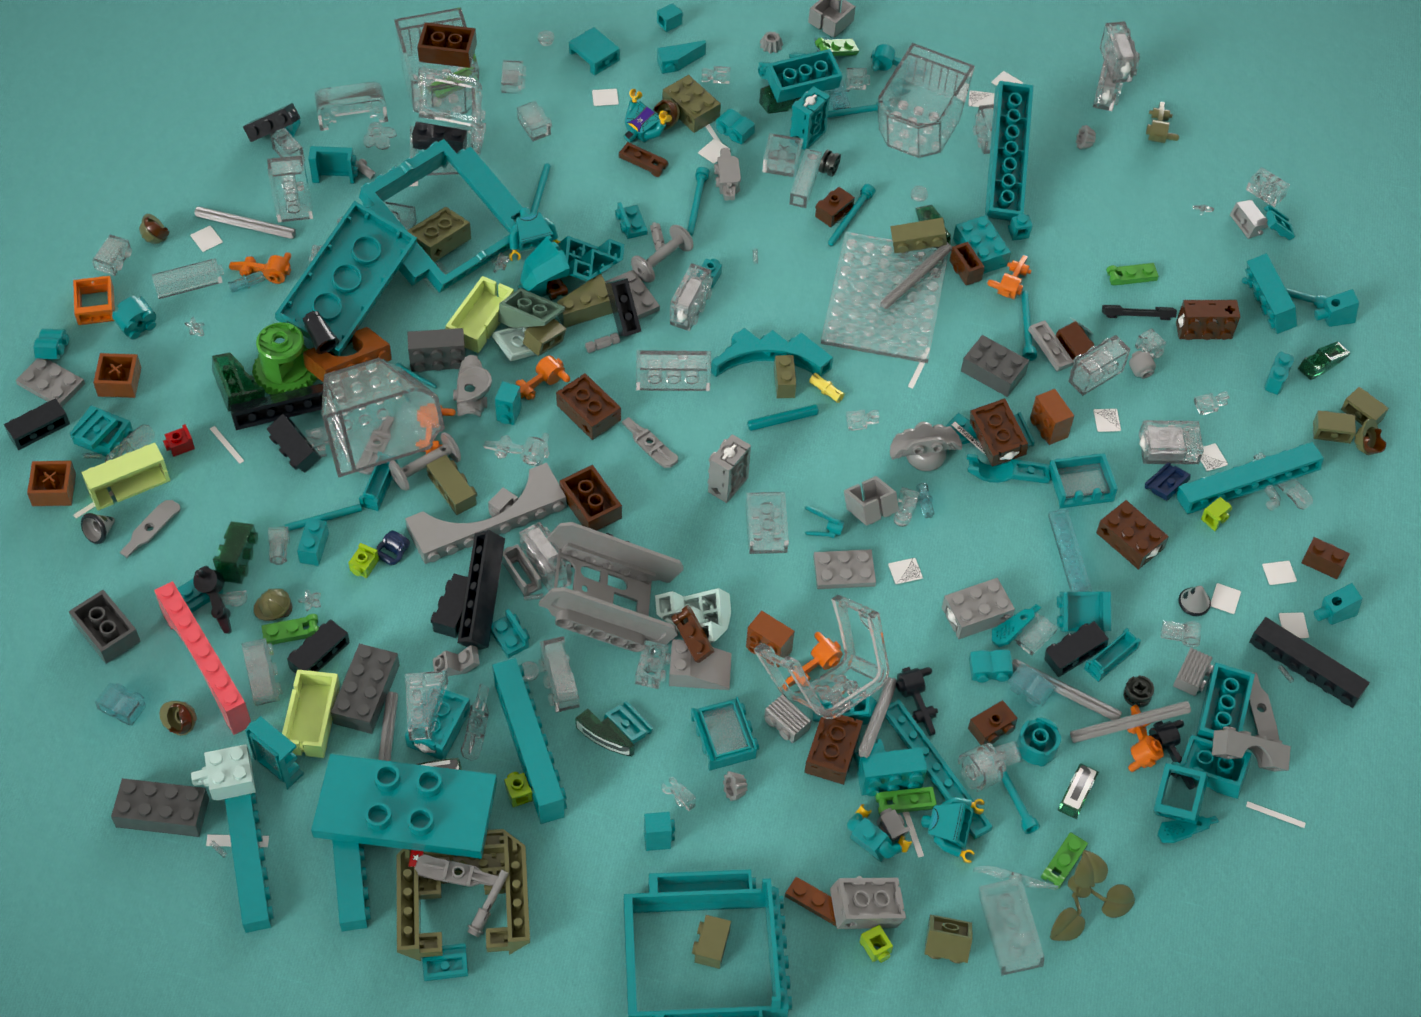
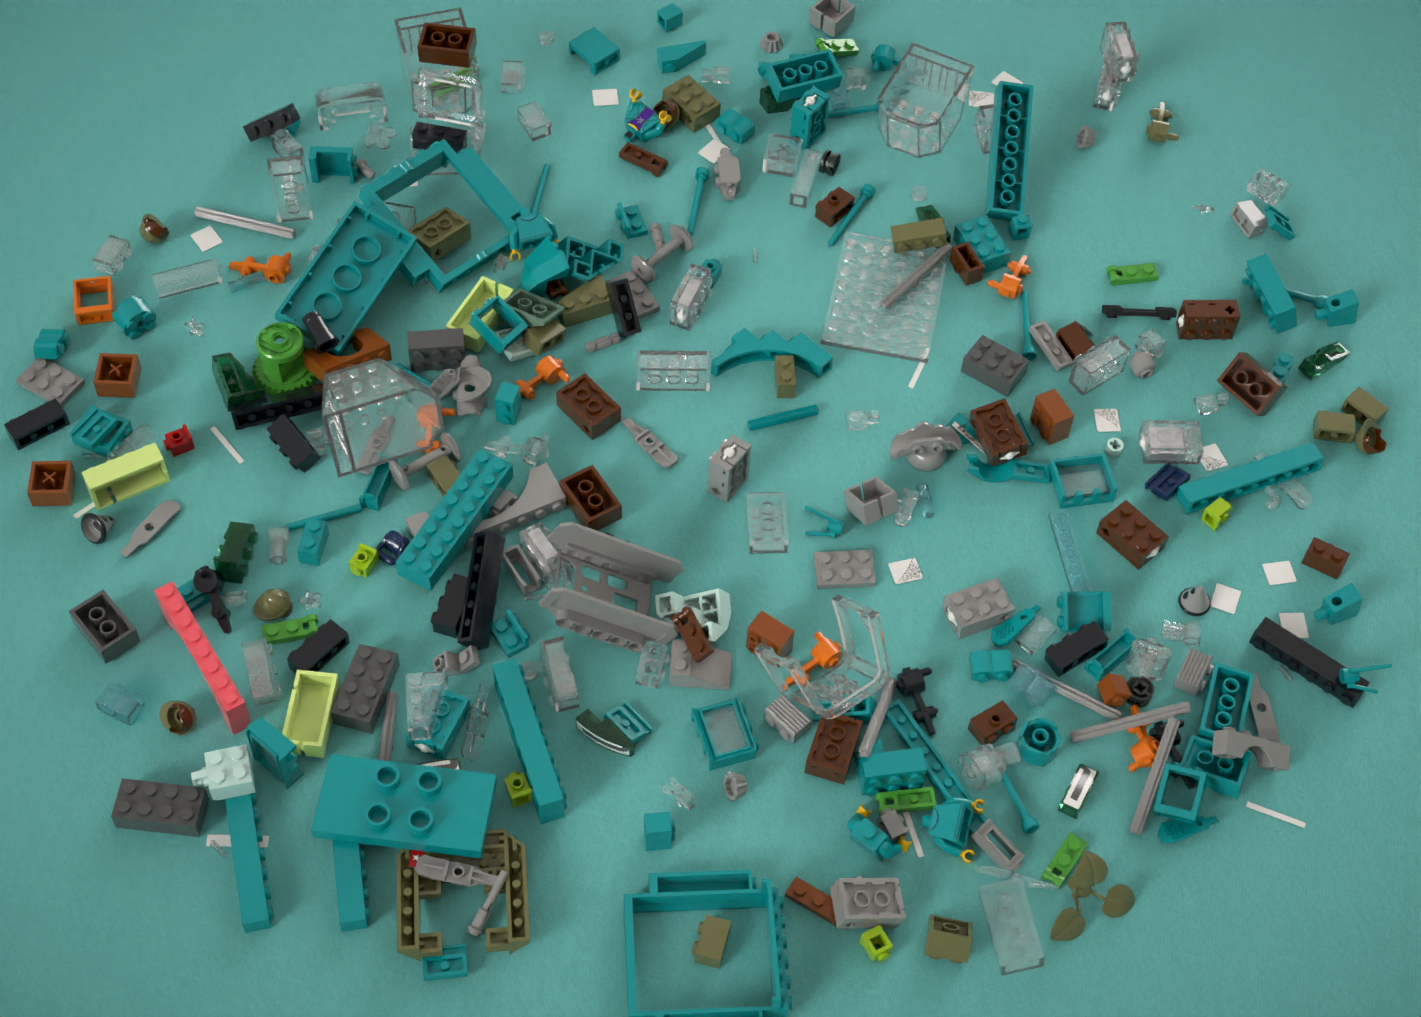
light yellow pin [809,373,845,403] -> none
none -> teal brick [395,448,514,591]
none -> light grey hinge [429,367,461,400]
none -> teal window [468,295,529,354]
none -> light grey window [970,818,1026,873]
none -> dark orange brick [1097,673,1132,707]
none -> light aqua bush [1105,438,1124,457]
none -> clear brick [1126,637,1172,681]
none -> light grey axle [1129,717,1180,835]
none -> reddish brown brick [1217,352,1288,416]
none -> teal plant [1339,664,1392,694]

